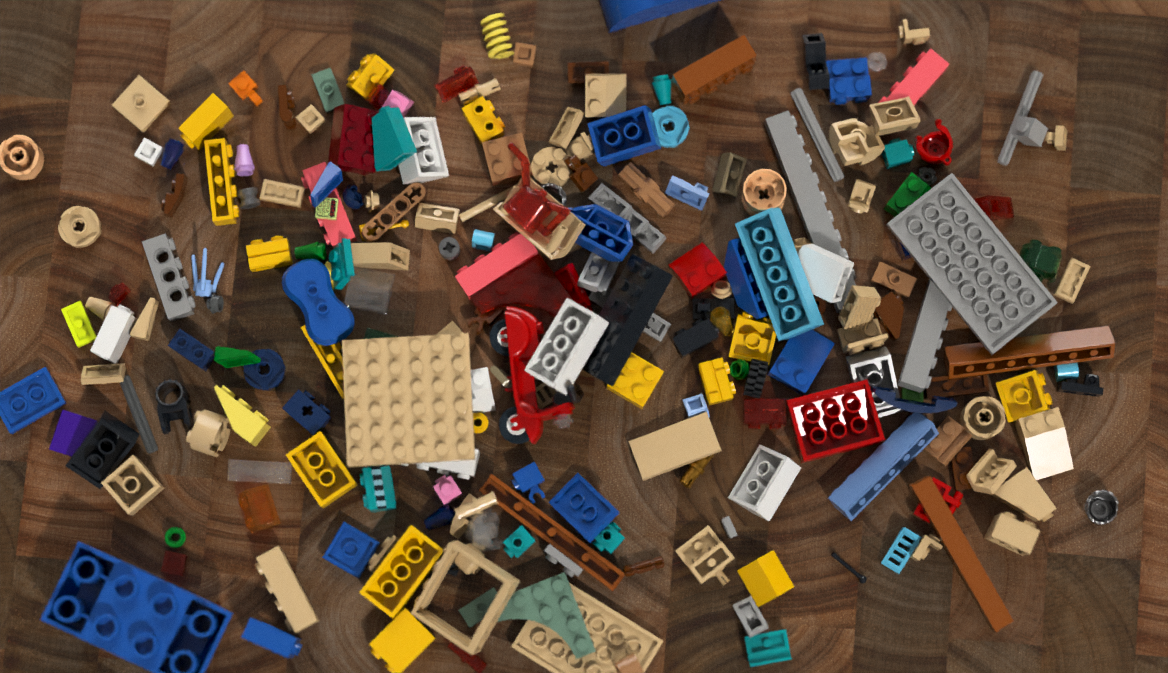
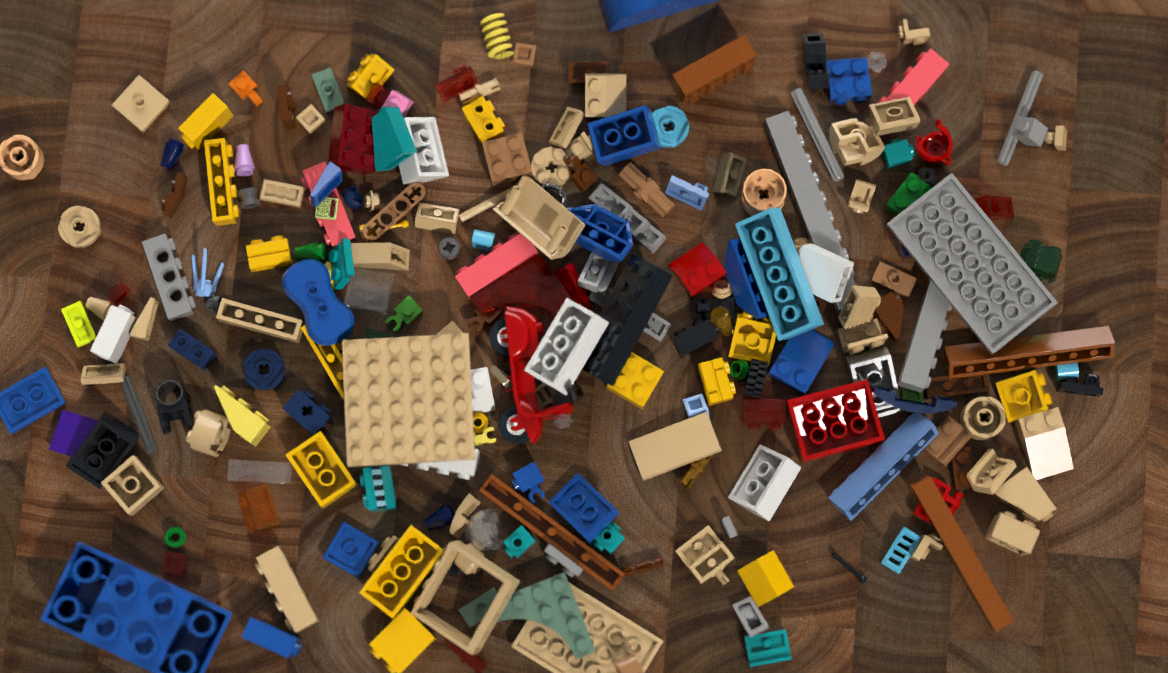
white plate [134,138,163,166] -> none
green slope [214,346,261,368] -> none
bright pink brick [433,475,463,506] -> none
tan pin [454,491,498,521] -> none
clear red piece [502,142,570,237] -> none
teal cone [651,75,671,106] -> none
tan plate [1054,258,1091,304] -> none
flat silver hair [1085,490,1119,525] -> none
none -> tan brick [216,298,305,343]
none -> bright green plate [385,296,423,332]
none -> light yellow plate [474,427,497,446]

